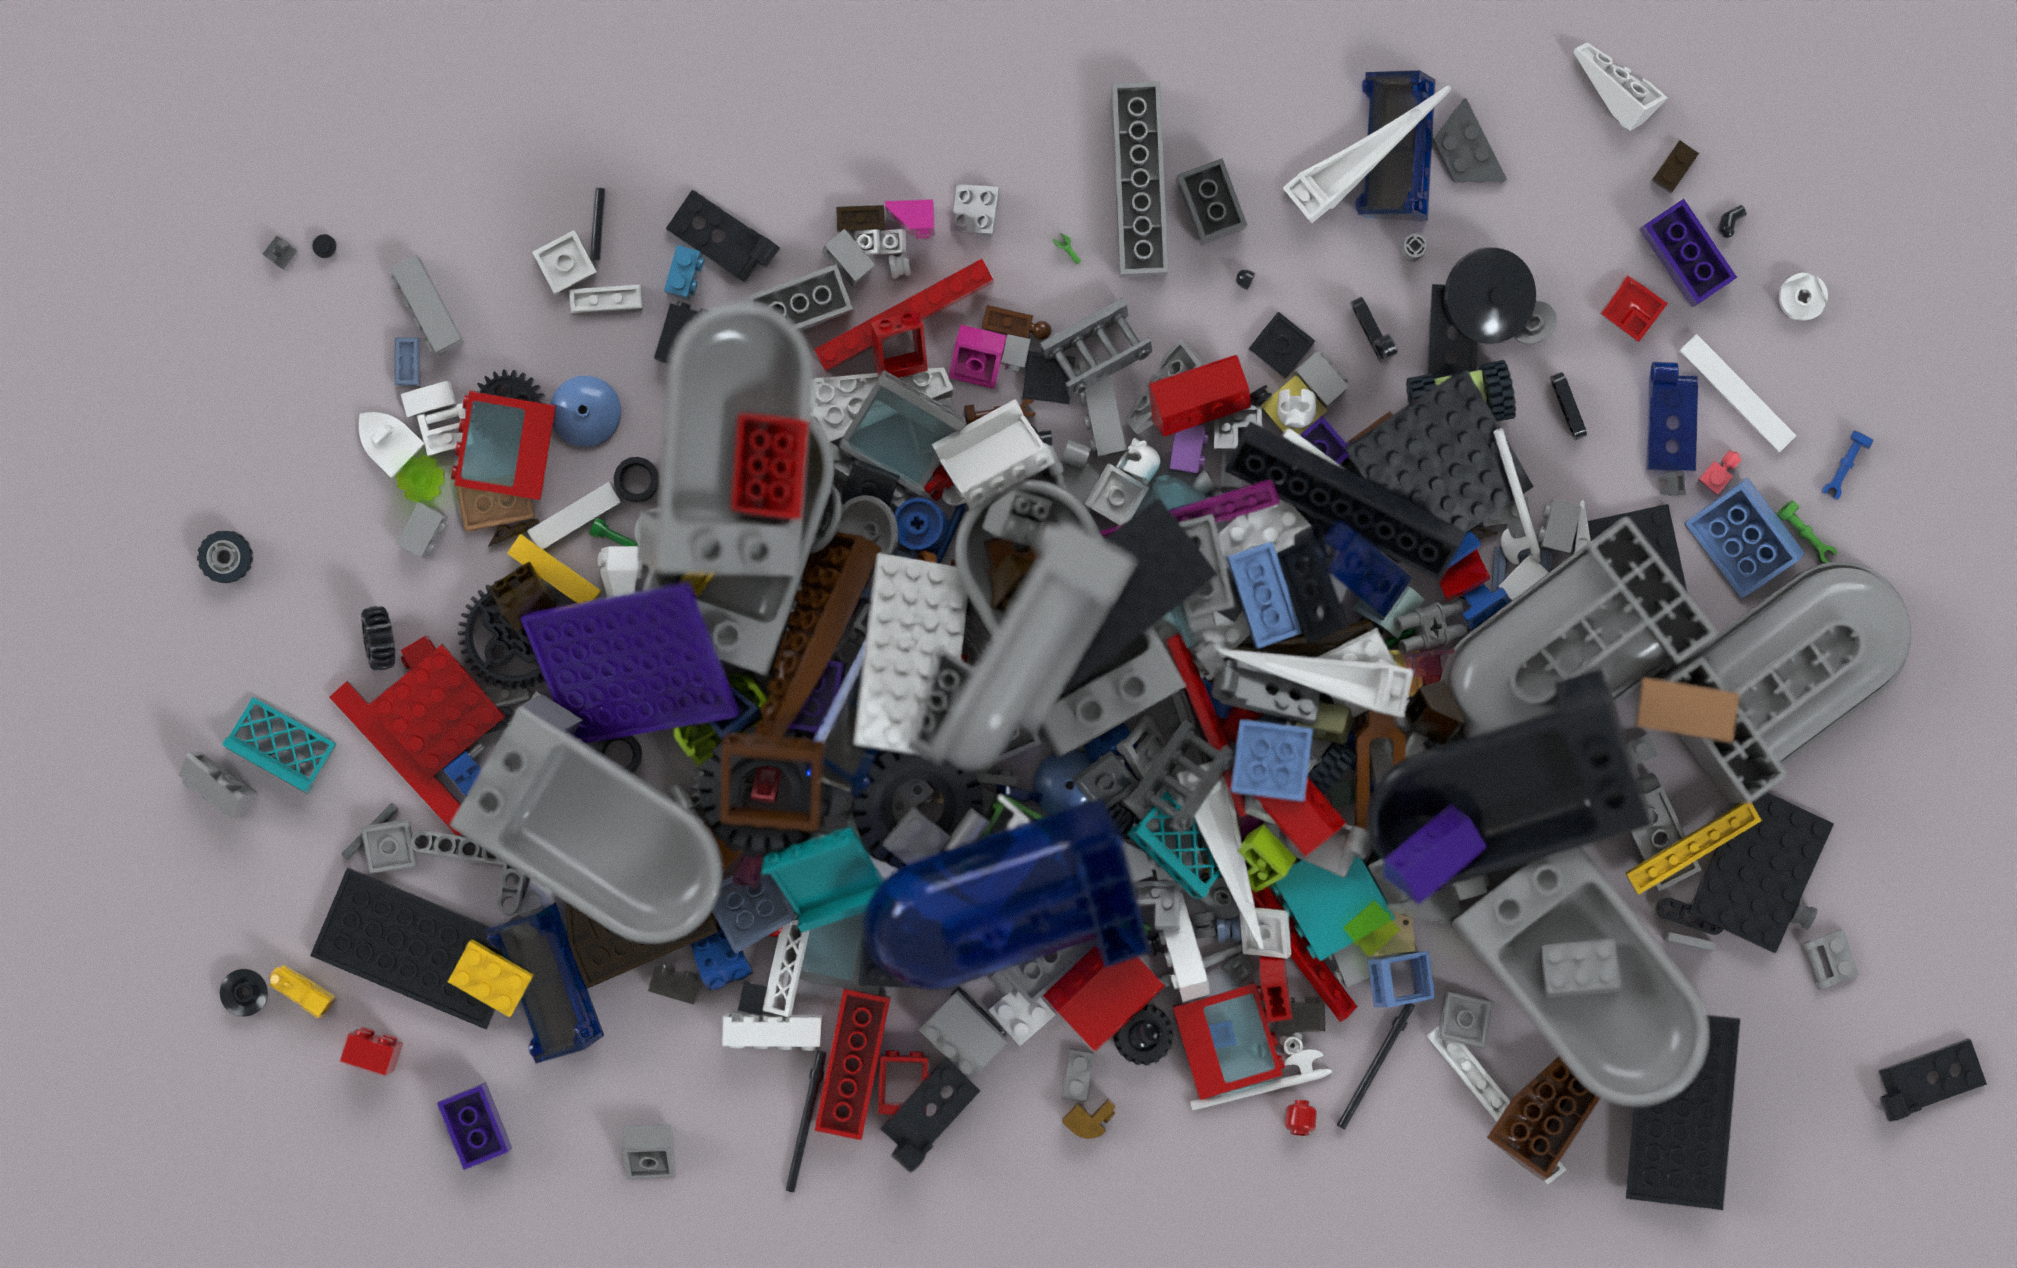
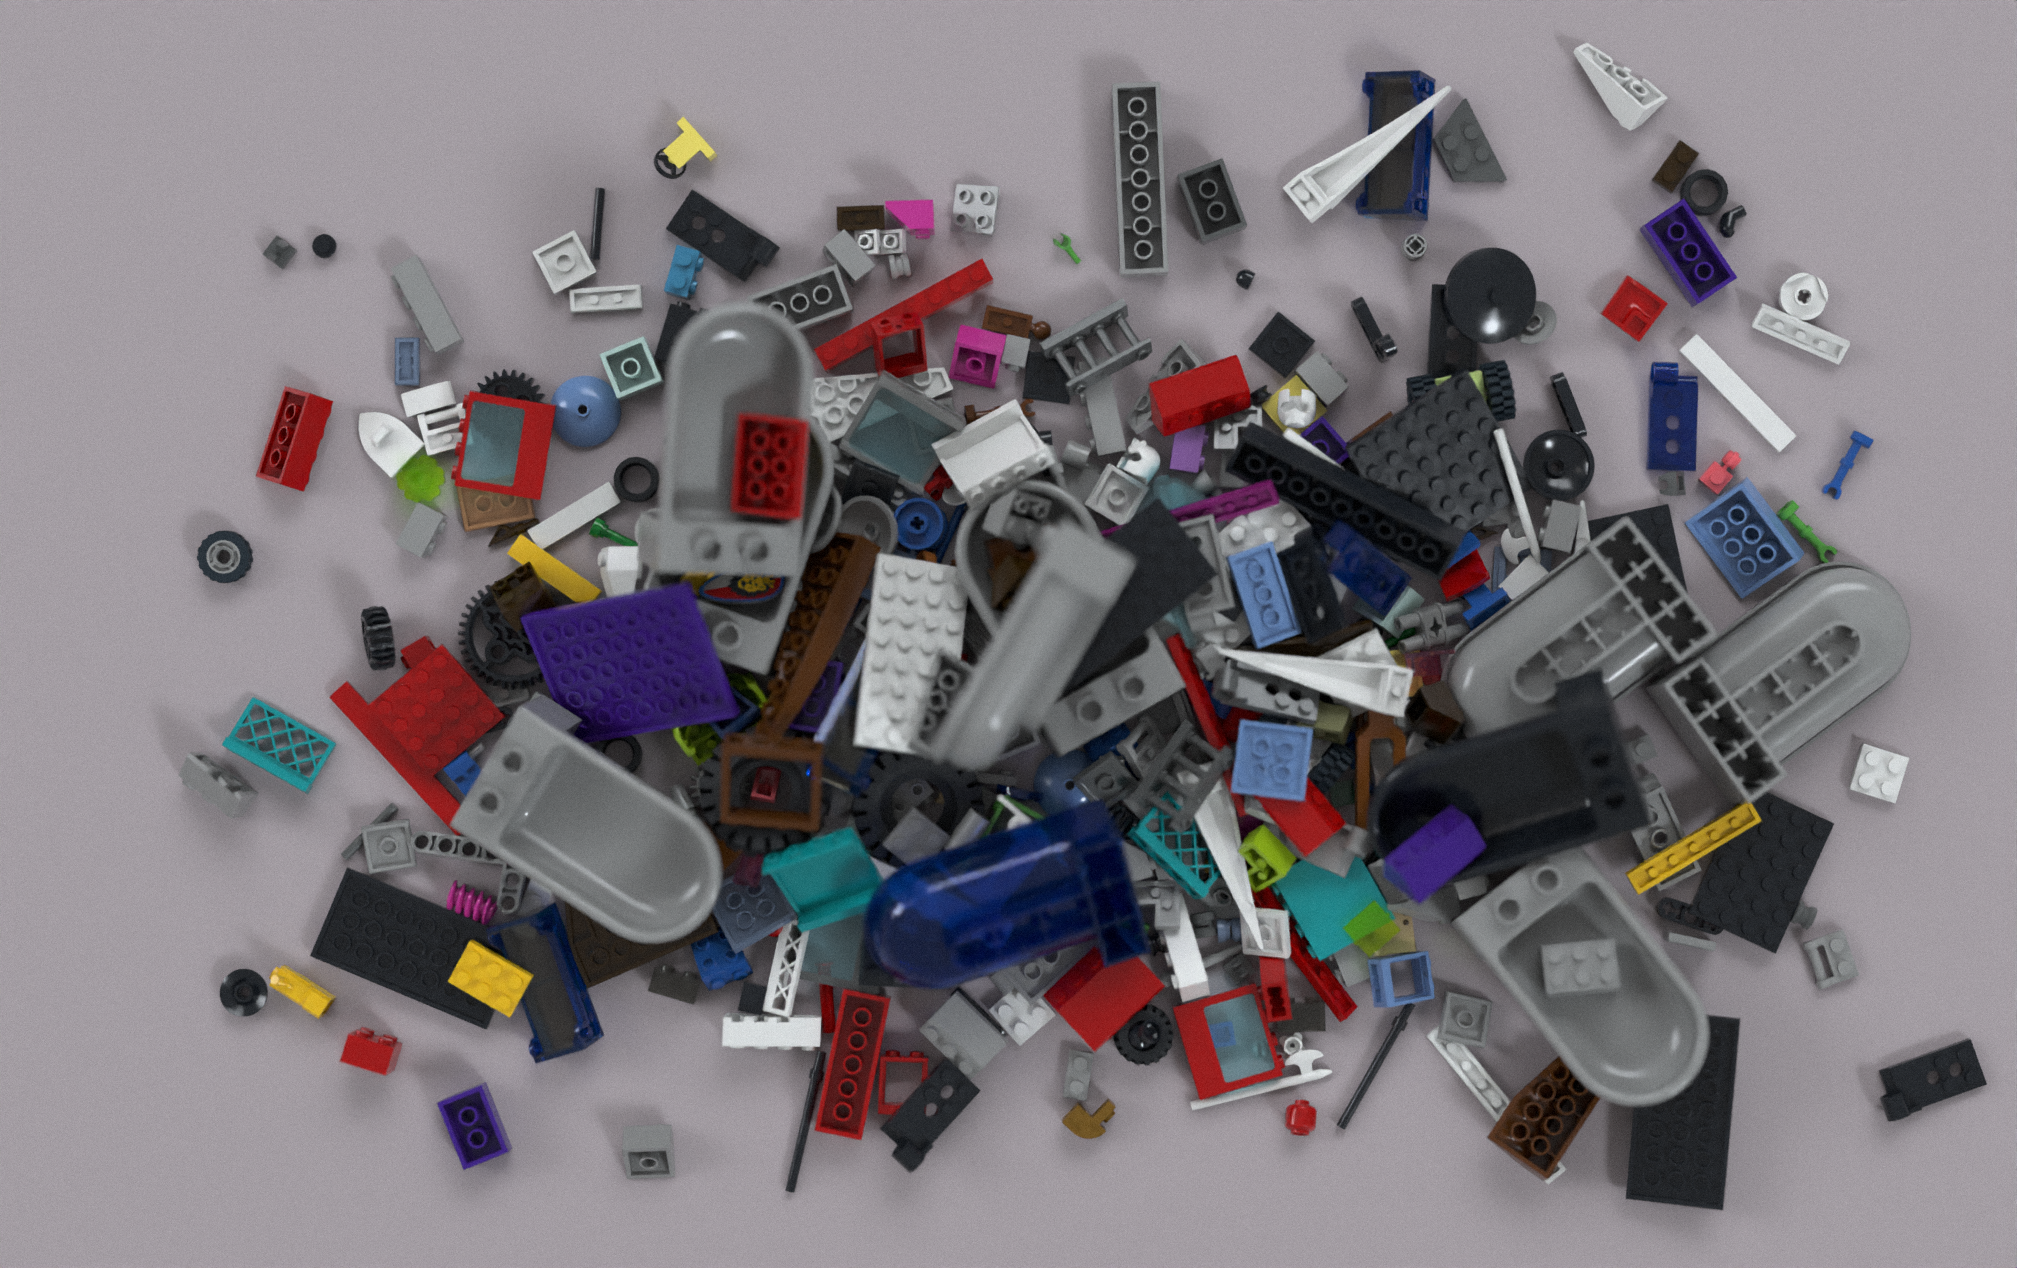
medium nougat tile [1635,678,1739,742] -> none
none -> red slope [256,386,333,492]
none -> dark pink piece [446,880,498,925]
none -> light aqua brick [599,336,664,401]
none -> light yellow piece [654,117,717,179]
none -> shield [699,574,785,604]
none -> red axle [815,961,836,1033]
none -> black dish [1523,429,1595,501]
none -> black tyre [1680,169,1728,216]
none -> white plate [1752,303,1850,365]
none -> white plate [1848,744,1909,803]

